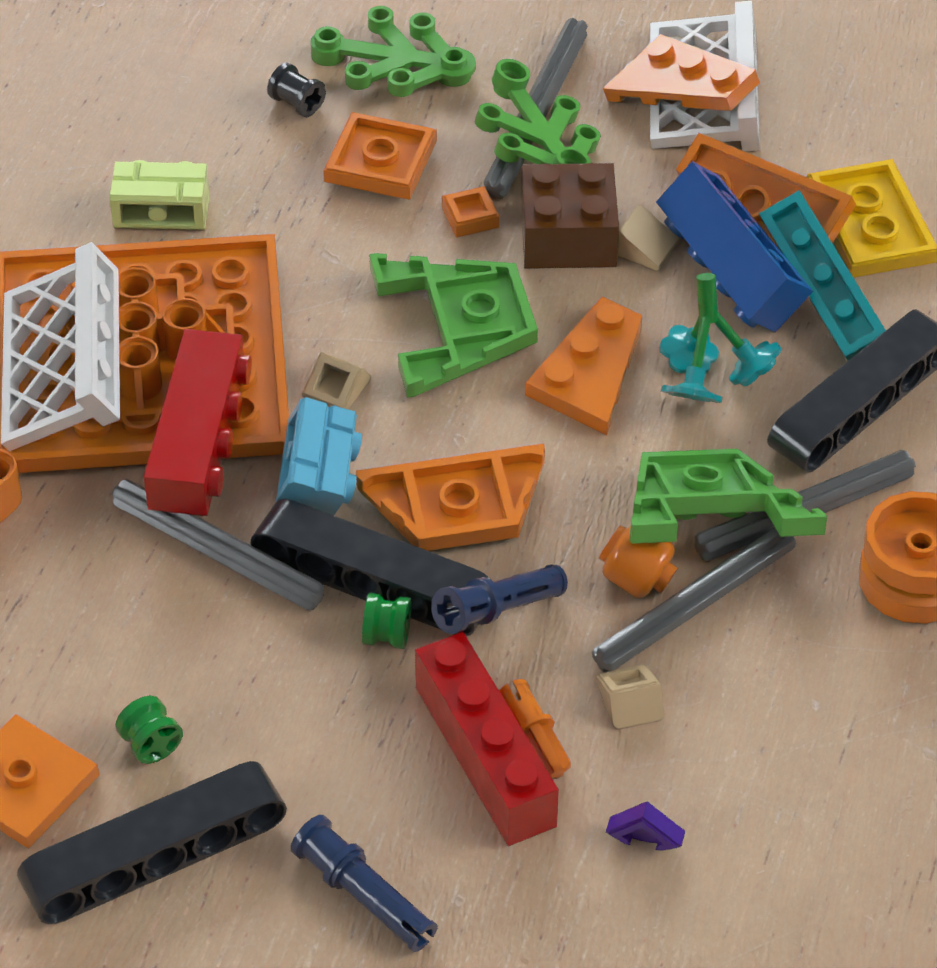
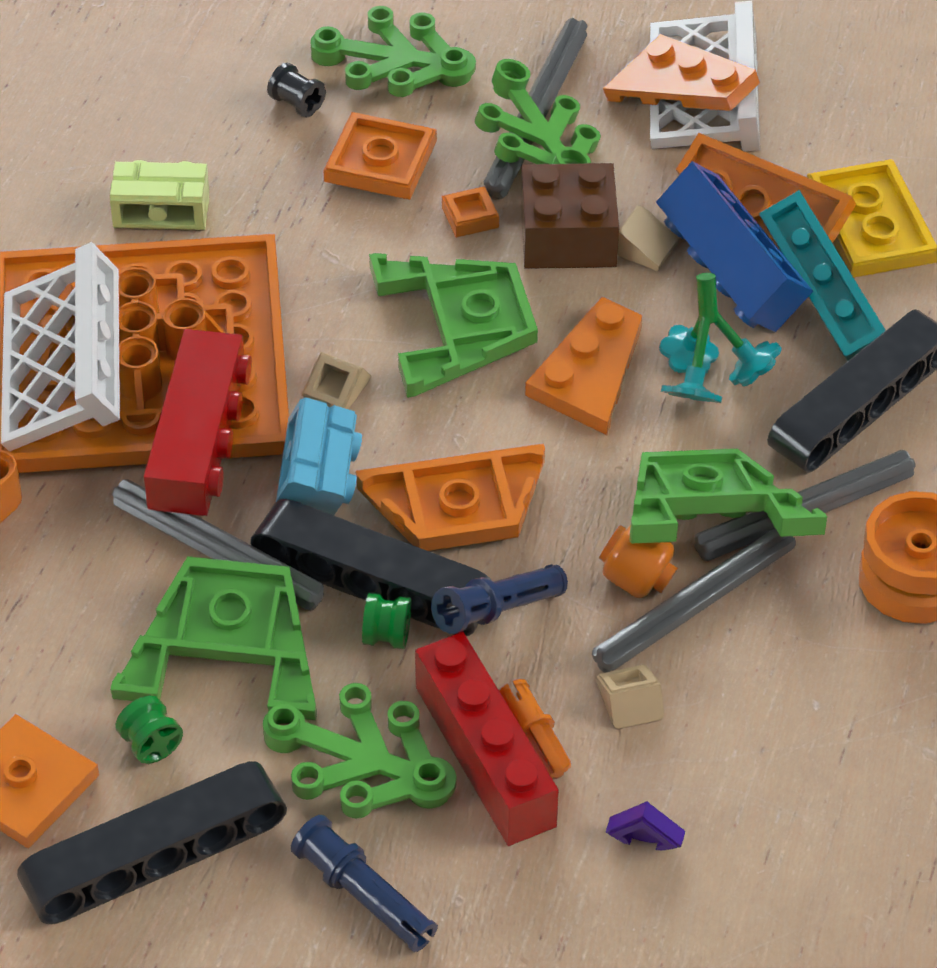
none -> bright green wing [110,556,317,720]
none -> bright green plant [263,683,457,819]

